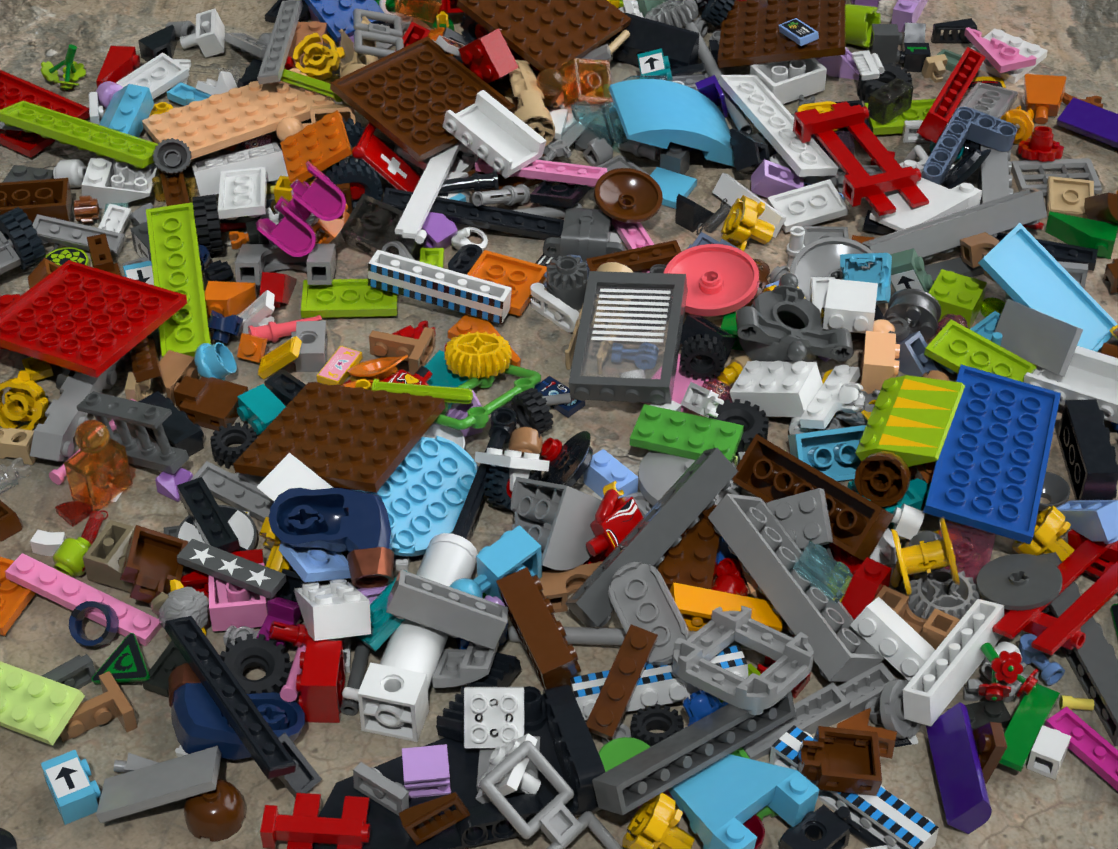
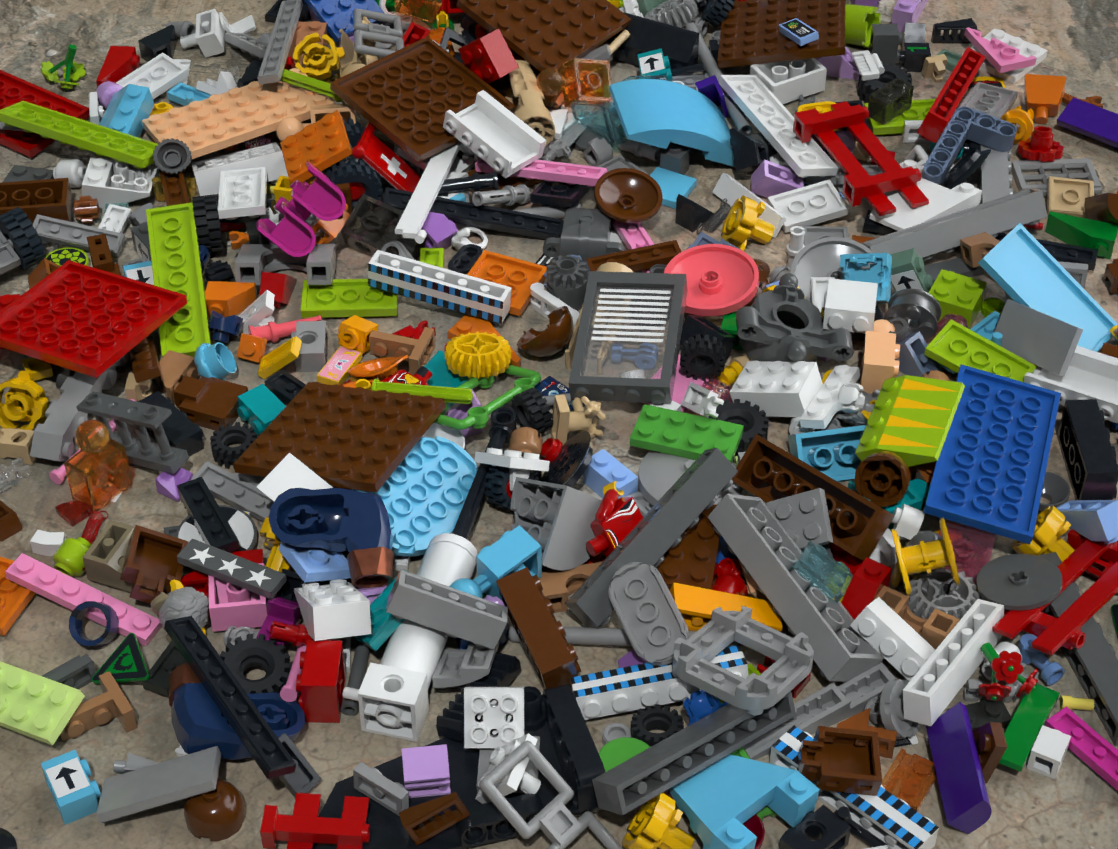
white tile [436,35,465,58] -> none
reddish brown plate [586,624,658,740] -> none
none -> white bracket [219,12,256,34]
none -> light orange brick [338,315,379,354]
none -> reddish brown cylinder [517,306,573,357]
none -> tan piece [550,394,606,446]
none -> tan plate [852,141,869,161]
none -> clear orange plate [881,748,937,812]

